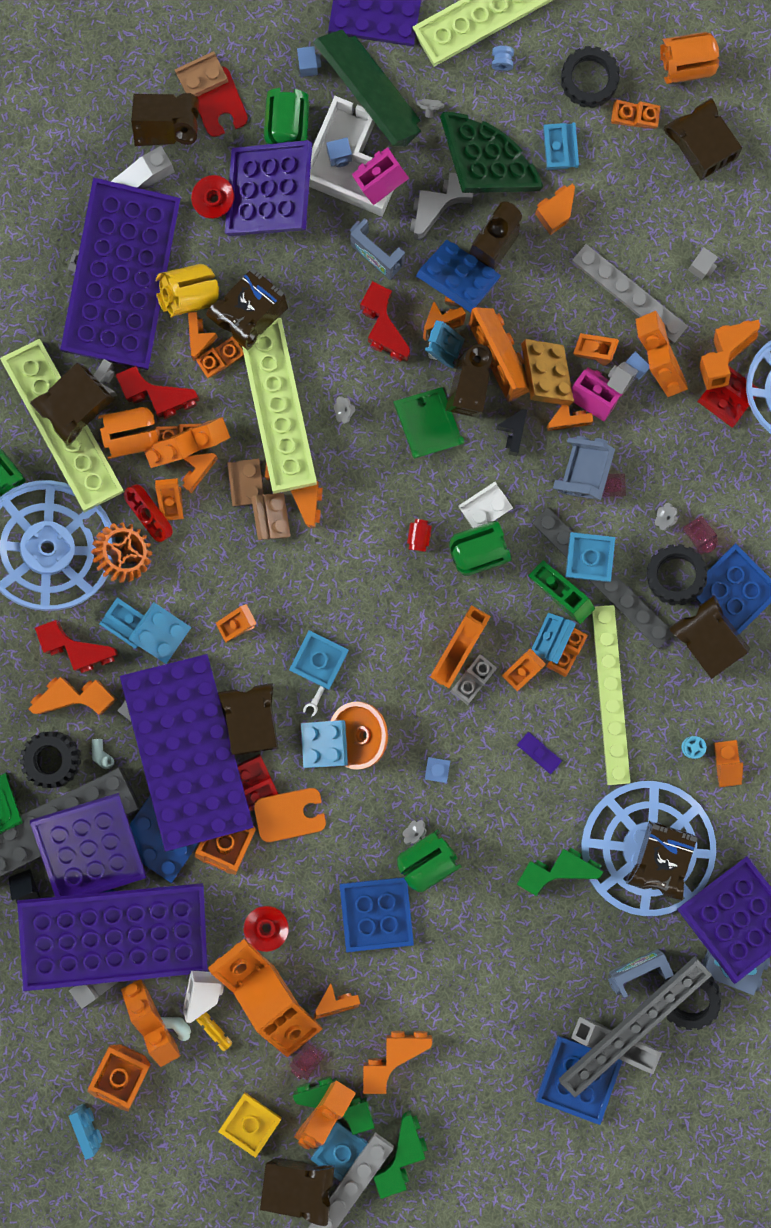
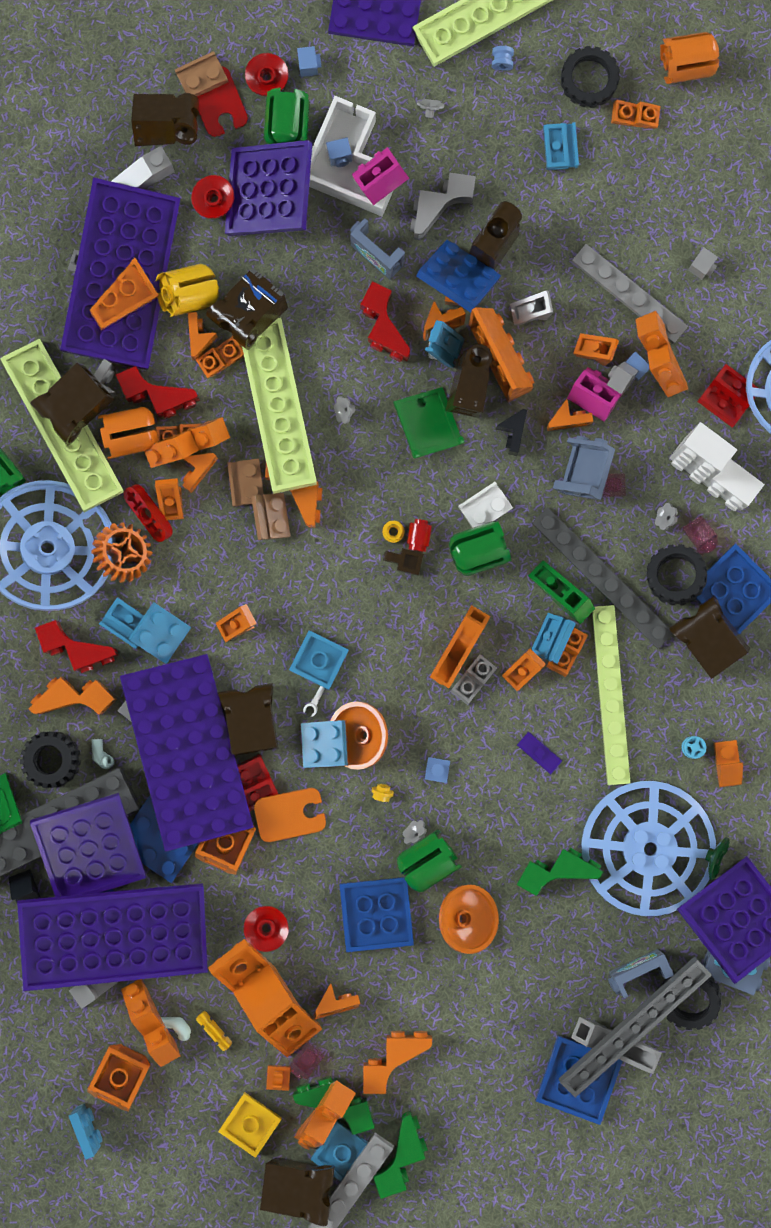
white slope [183,971,224,1023] -> none
dark green slope [313,29,422,147] -> none
dark green plate [440,112,543,193] -> none
pearl gold plate [521,339,574,406] -> none
orange slope [535,183,575,235] -> none
dark azure plate [565,532,615,582] -> none
dark brown piece [626,821,697,901] -> none
dark brown piece [664,98,742,181] -> none
orange arch [699,320,760,390] -> none
none -> orange wing [90,258,159,330]
none -> red dish [245,53,289,96]
none -> orange tile [266,1065,291,1091]
none -> yellow plate [371,784,394,802]
none -> yellow plate [382,521,405,543]
none -> dark brown plate [383,548,424,576]
none -> orange dish [439,885,499,954]
none -> light grey slope [510,290,553,326]
none -> white piece [669,422,765,511]
none -> dark green dish [705,837,730,880]

